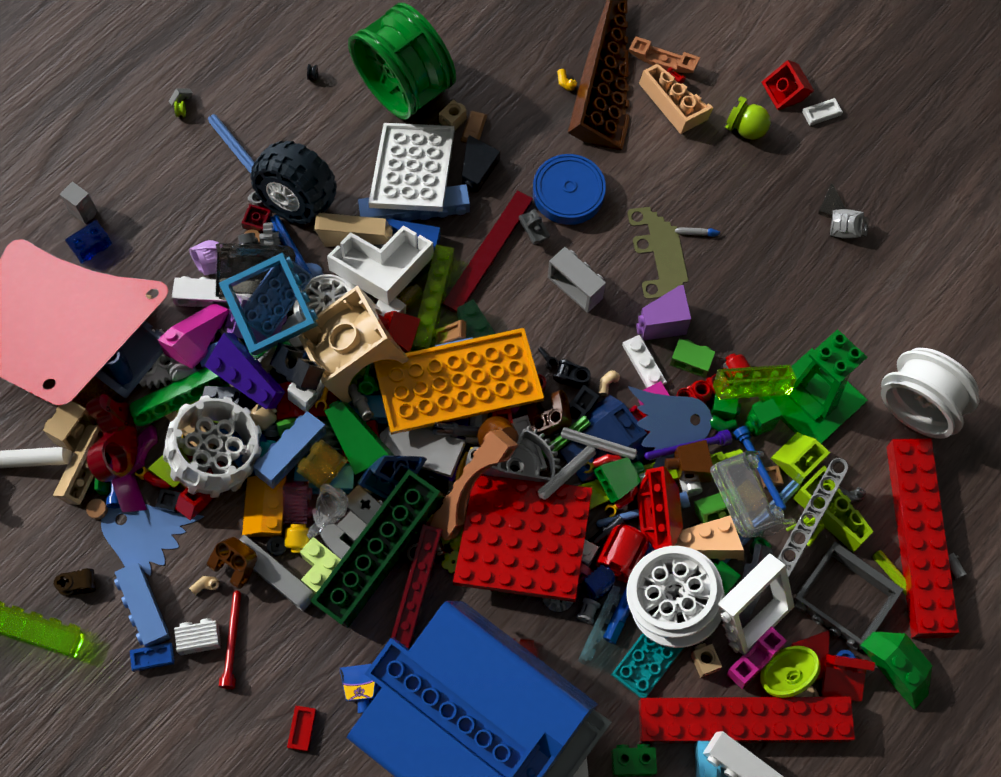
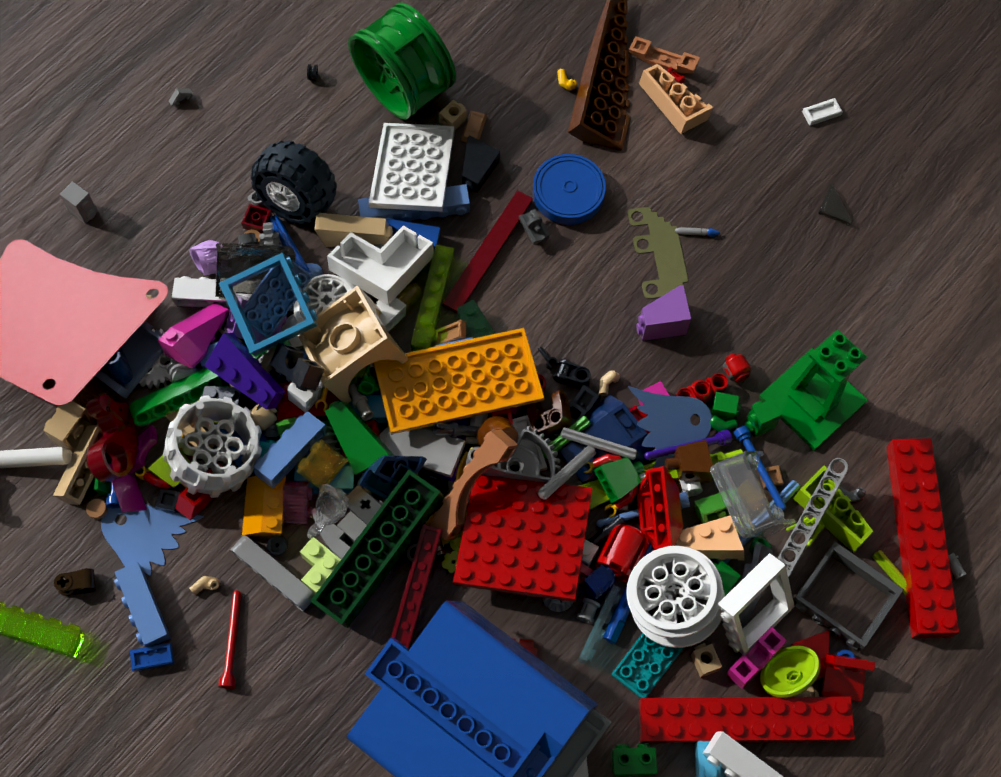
clear blue brick [65,220,112,264] -> none
lime bush [174,101,186,118] -> none
white brick [174,618,221,655] -> none
reddish brown piece [207,537,257,589] -> none
medium blue axle [208,114,254,174] -> none
yellow head [285,524,311,553] -> none
red tile [287,705,317,752] -> none
blue torso [340,664,381,714] -> none
red torso [377,311,420,353] -> none
light grey piece [548,247,606,313] -> none
white plate [622,335,666,388] -> none
bright green brick [670,338,715,378] -> none
clear neon green brick [713,365,797,400] -> none
lime tile [725,96,771,140] -> none
red slope [761,60,814,110] -> none
lime slope [771,432,830,485] -> none
light grey piece [830,209,869,238] -> none
green wedge [859,632,933,709] -> none
white wheel [881,348,979,439] -> none

